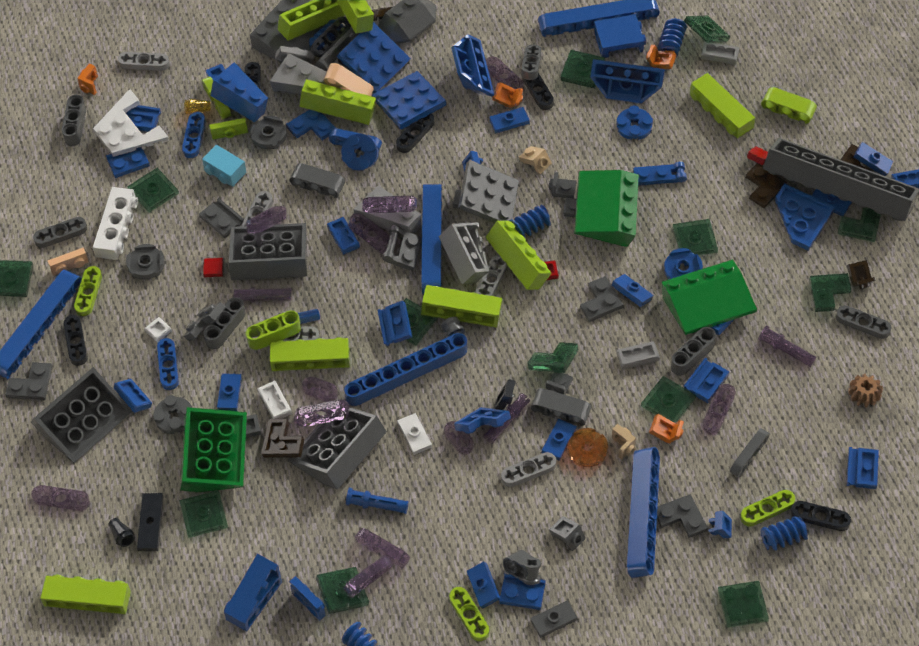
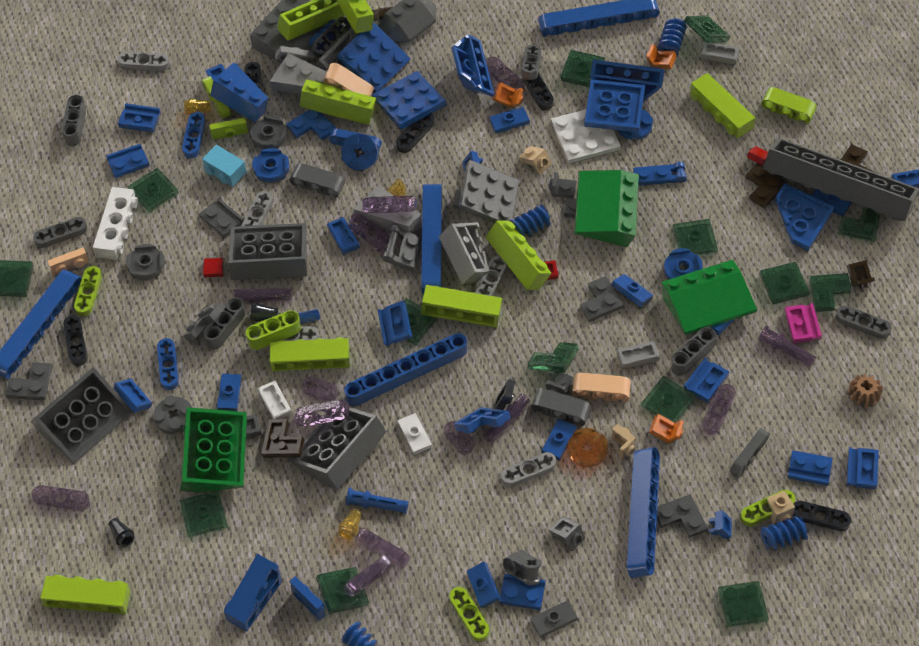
orange bracket [77,63,98,95] -> none
white wing [93,89,169,157] -> none
black tile [137,493,164,551] -> none
white tile [144,317,172,343] -> none
clear purple beam [246,206,287,234] -> none
dark grey wheel [441,316,465,337] -> none
blue panel [594,14,646,58] -> none
plate [854,142,893,176] -> none
none -> black cone [250,303,278,322]
none -> blue plate [252,148,290,182]
none -> clear yellow cone [338,509,362,540]
none -> clear yellow tile [387,178,406,202]
none -> white plate [551,109,621,164]
none -> light nougat beam [572,373,631,402]
none -> blue plate [584,80,645,132]
none -> clear green plate [759,262,810,305]
none -> tan bracket [767,491,795,525]
none -> dark pink plate [784,303,822,344]
none -> blue plate [788,450,833,486]

